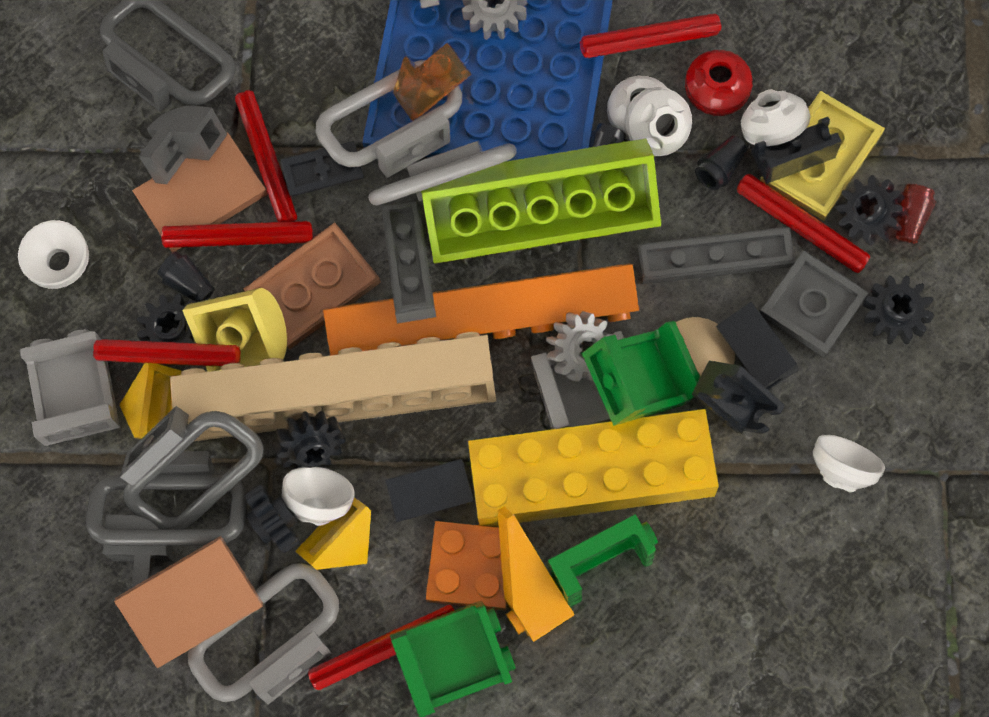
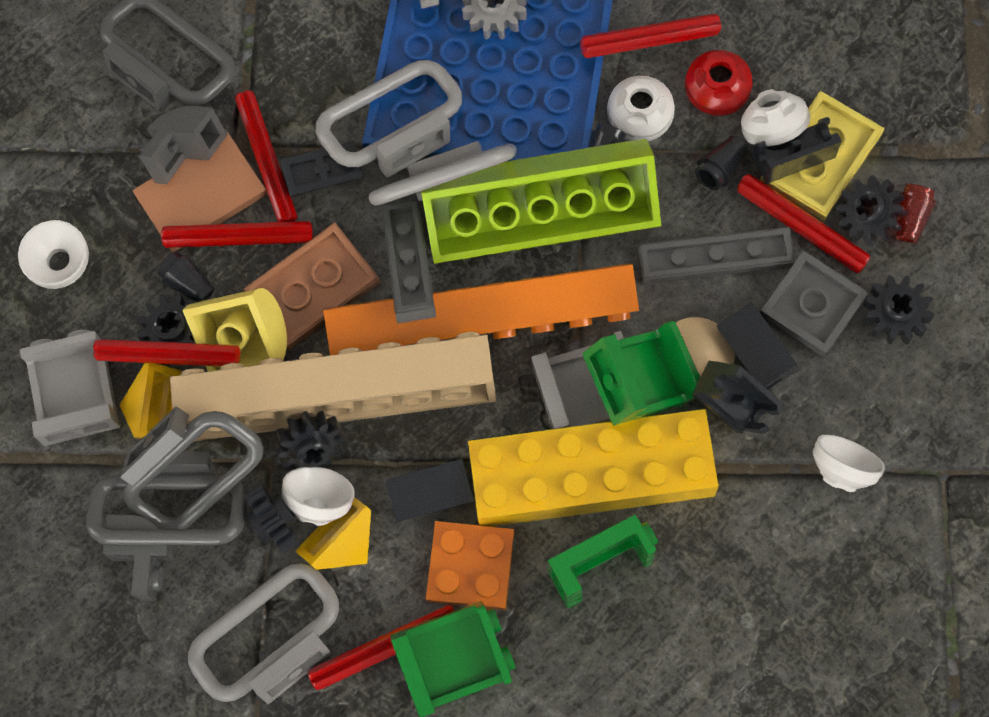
nougat tile [114,536,263,668] -> none
clear orange slope [393,43,472,121] -> none
light orange slope [498,506,574,642] -> none
light grey gear [546,311,613,382] -> none
white piece [624,87,692,156] -> none

